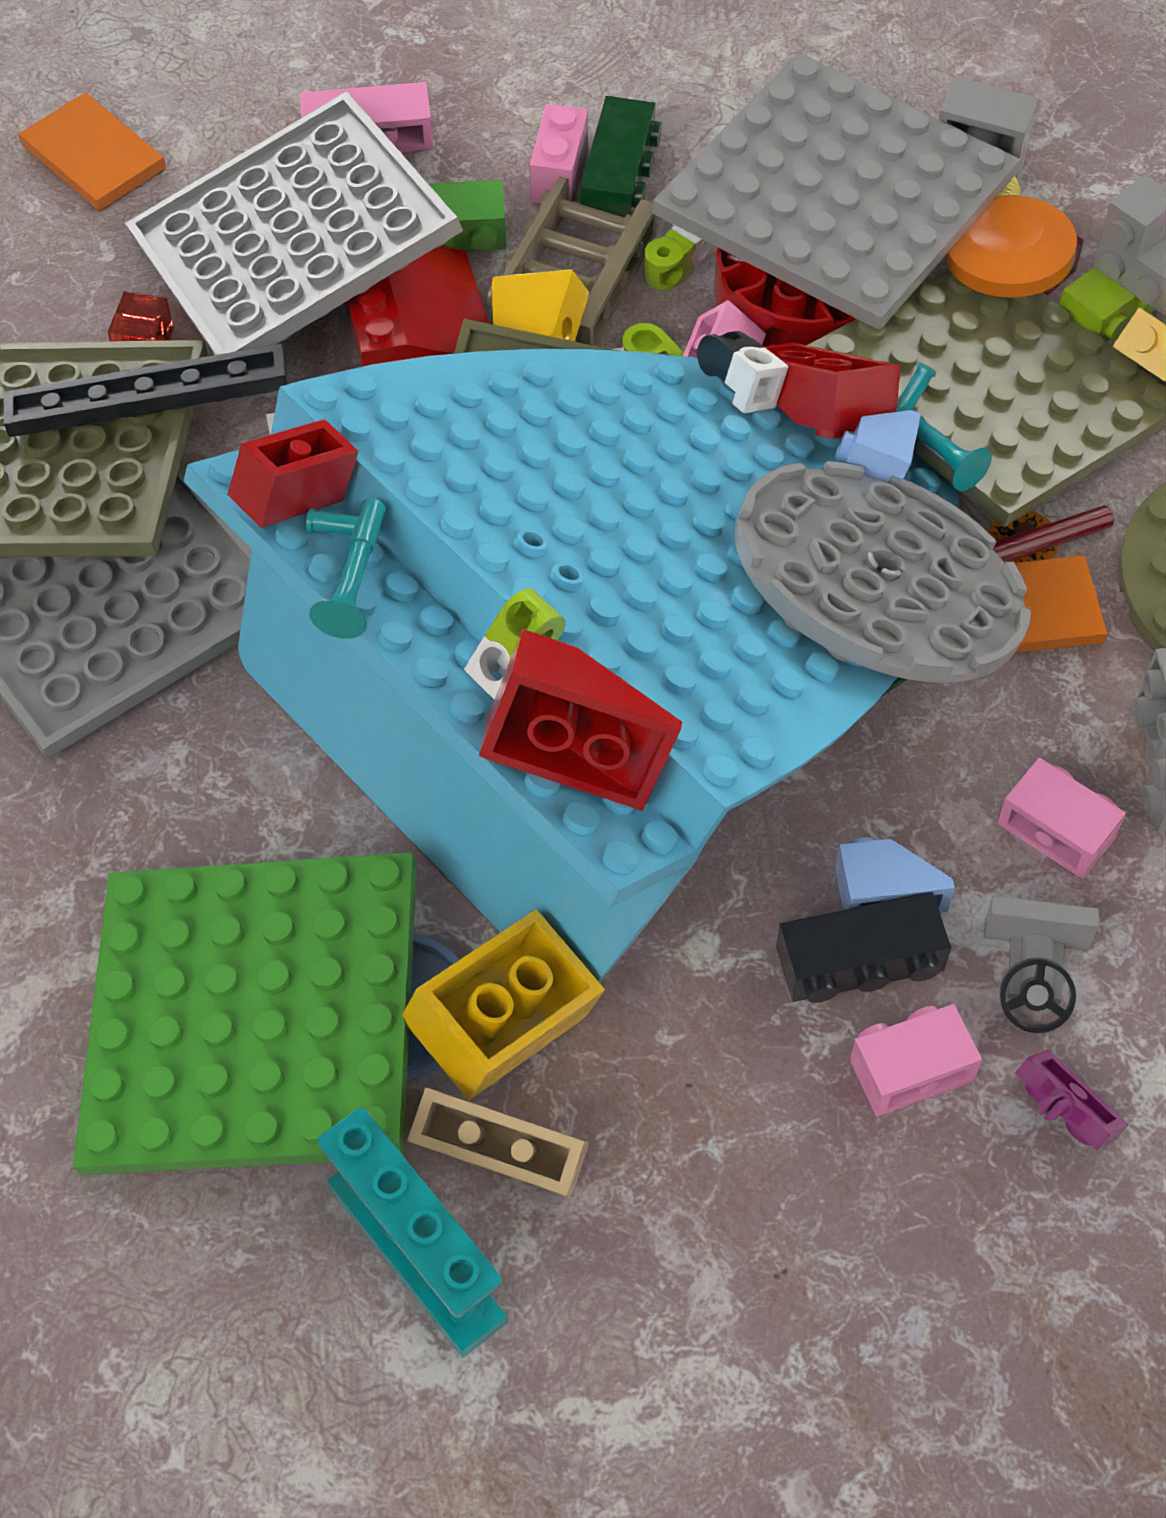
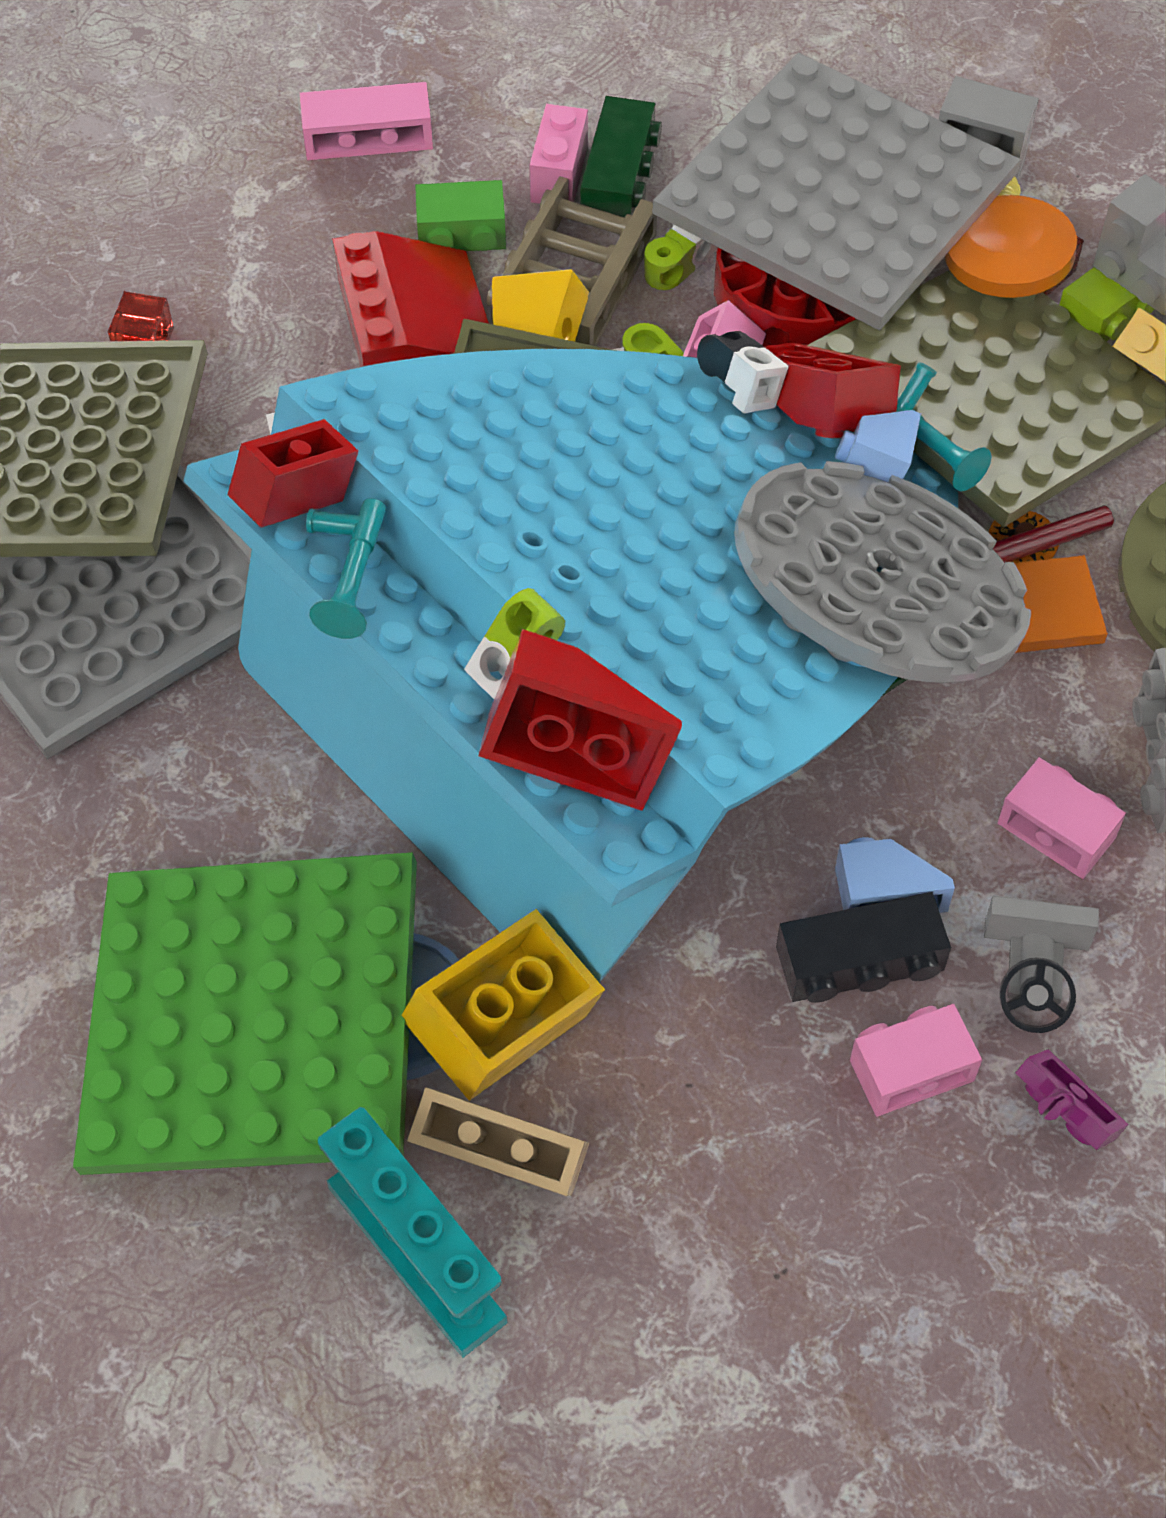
black plate [4,344,288,437] -> none
orange tile [18,92,166,211] -> none
light grey plate [125,91,463,355] -> none

